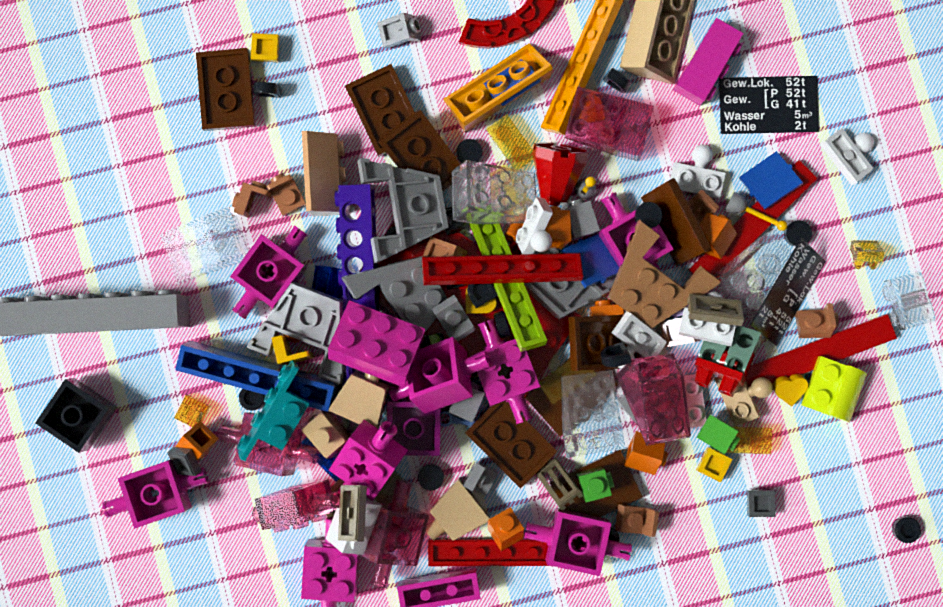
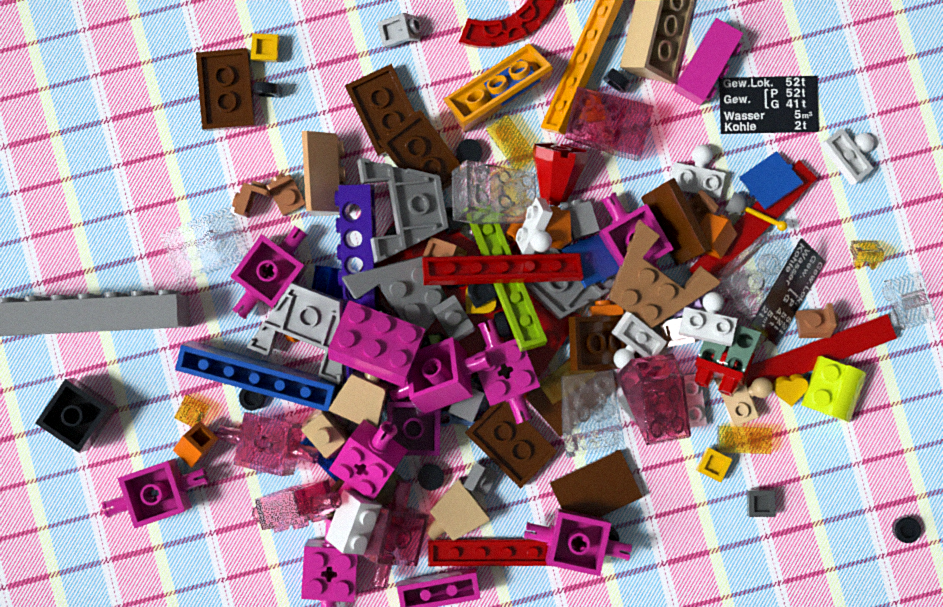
dark grey tile [167,447,202,476] -> none
teal bracket [237,360,309,461] -> none
yellow panel [271,335,314,365] -> none
dark tan tile [338,485,367,542] -> none
orange brick [488,507,524,551] -> none
dark tan tile [536,457,583,511] -> none
light grey hinge [575,176,596,200] -> none
bright green brick [576,466,614,502] -> none
black tile [600,342,632,367] -> none
nougat bracket [614,504,659,537] -> none
orange brick [625,431,668,475] -> none
black tile [634,202,662,228] -> none
dark tan tile [687,294,744,326] -> none
bright green brick [697,414,740,454] -> none
black tile [784,220,812,247] -> none

